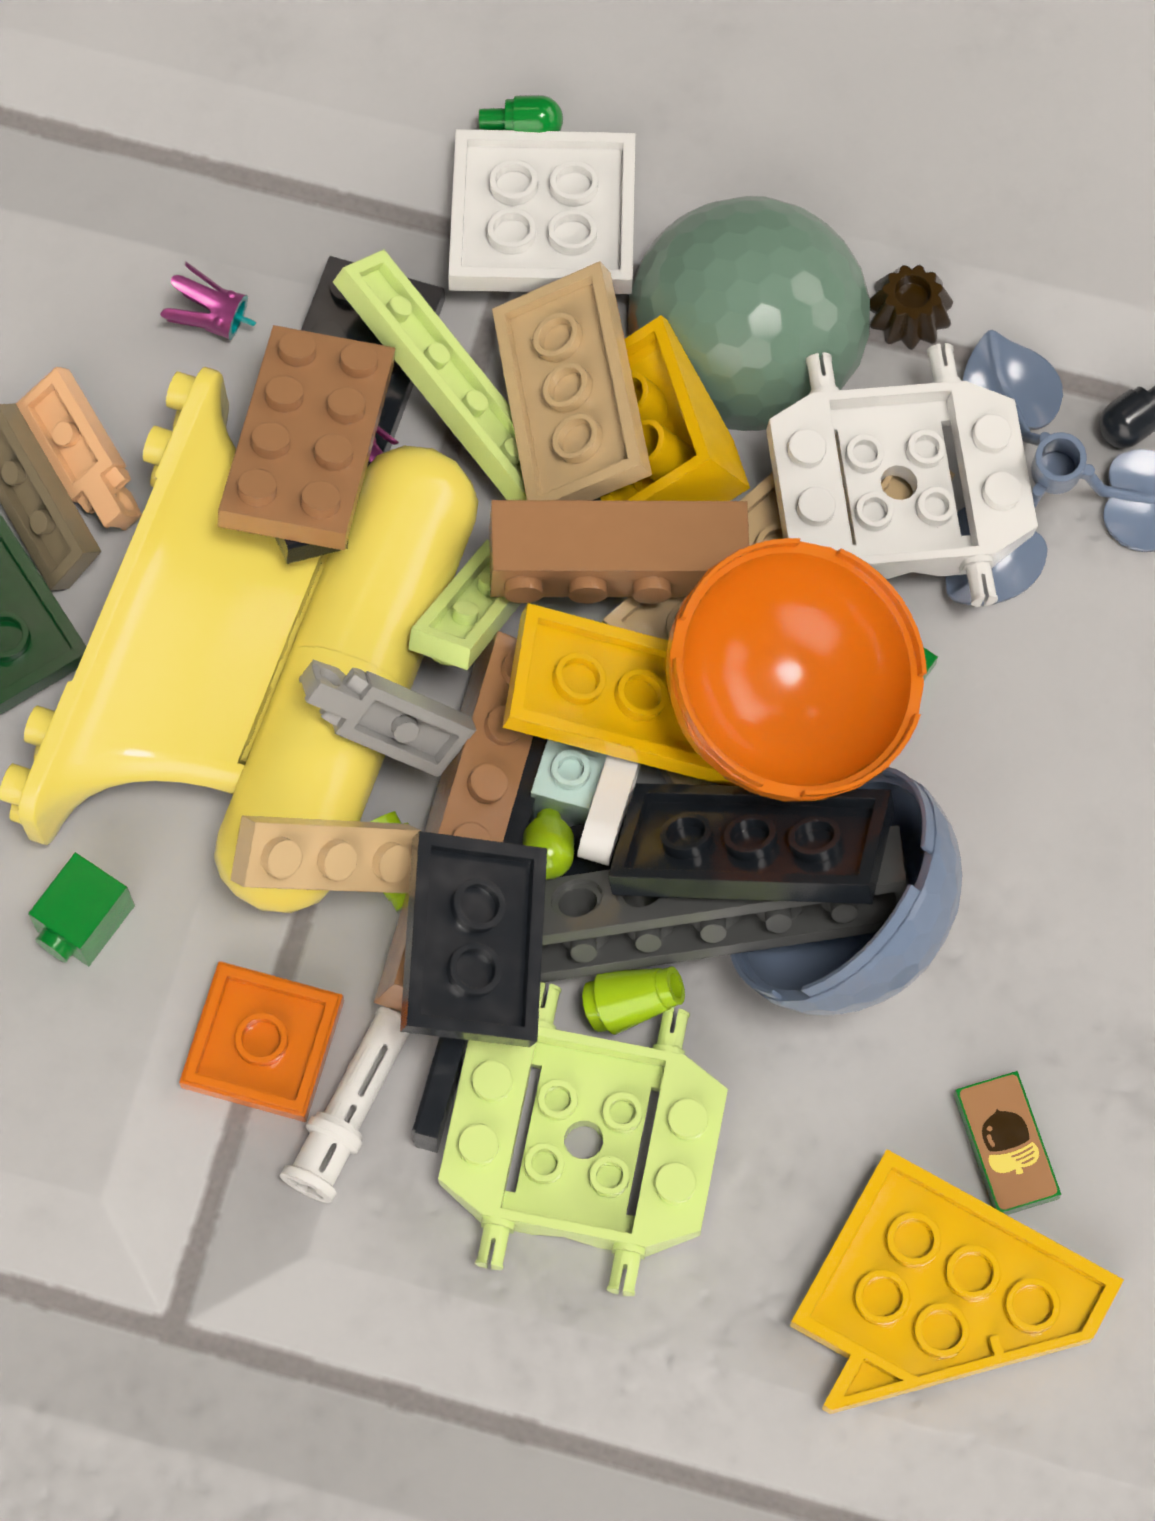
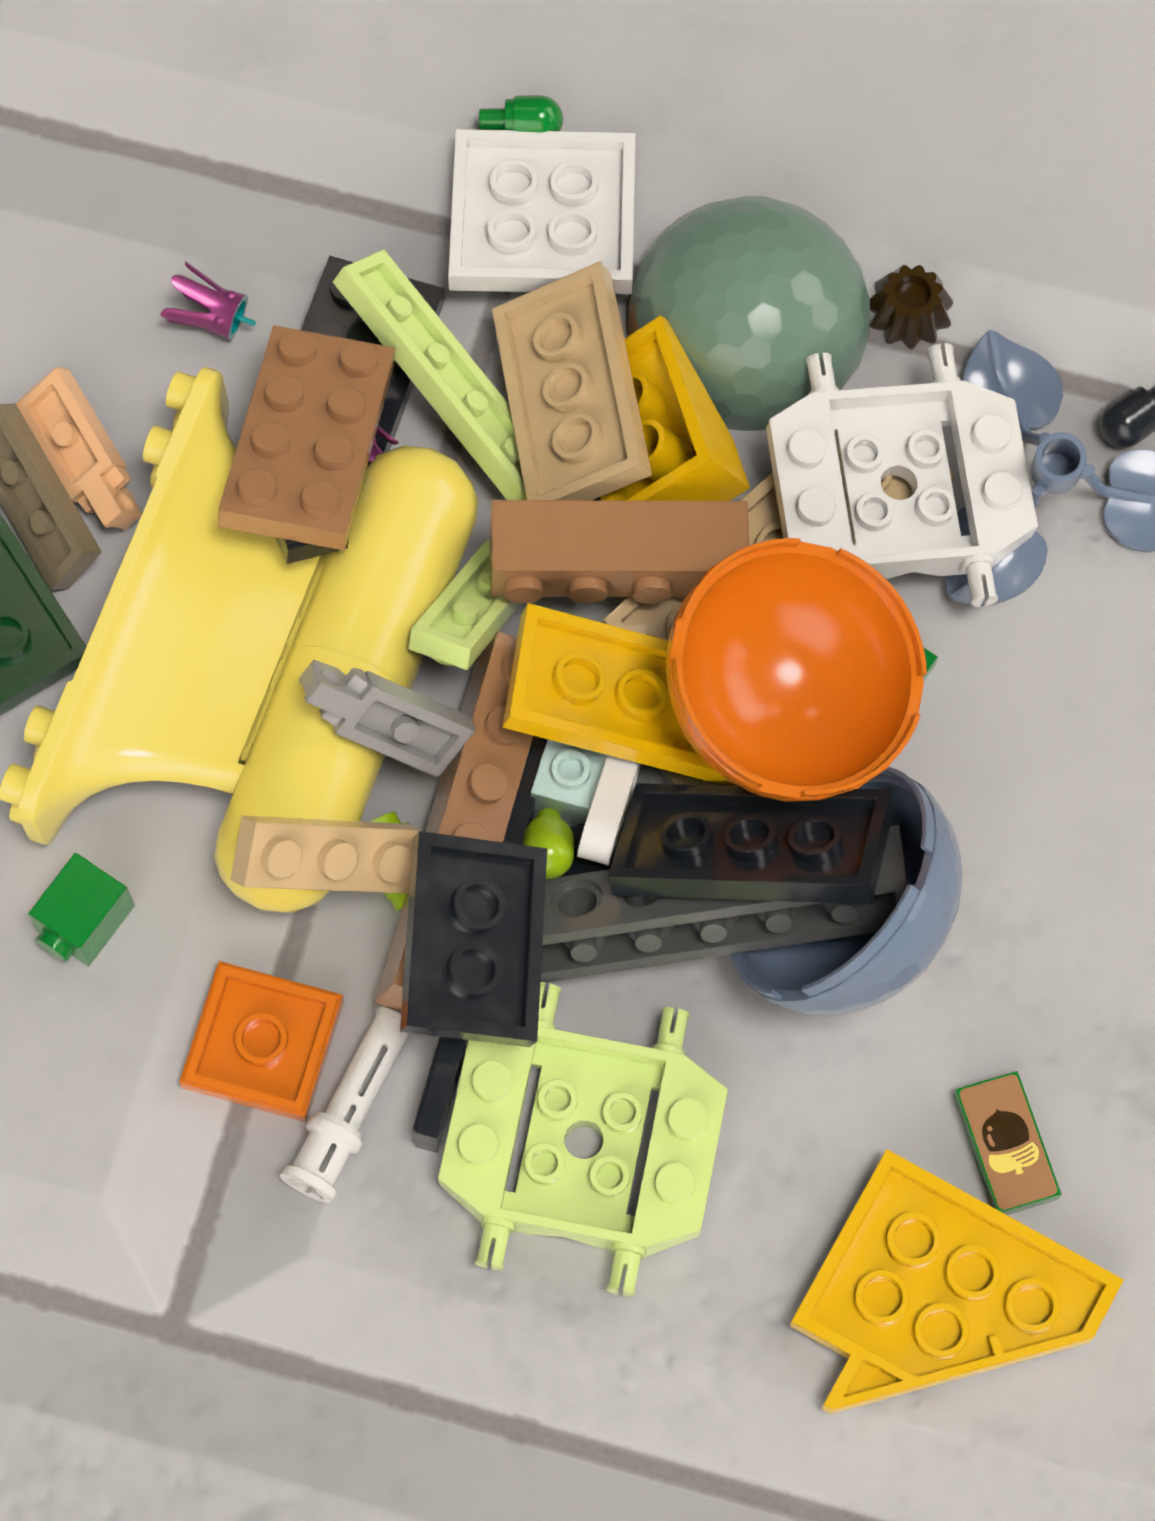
lime cone [582,966,685,1035] -> none

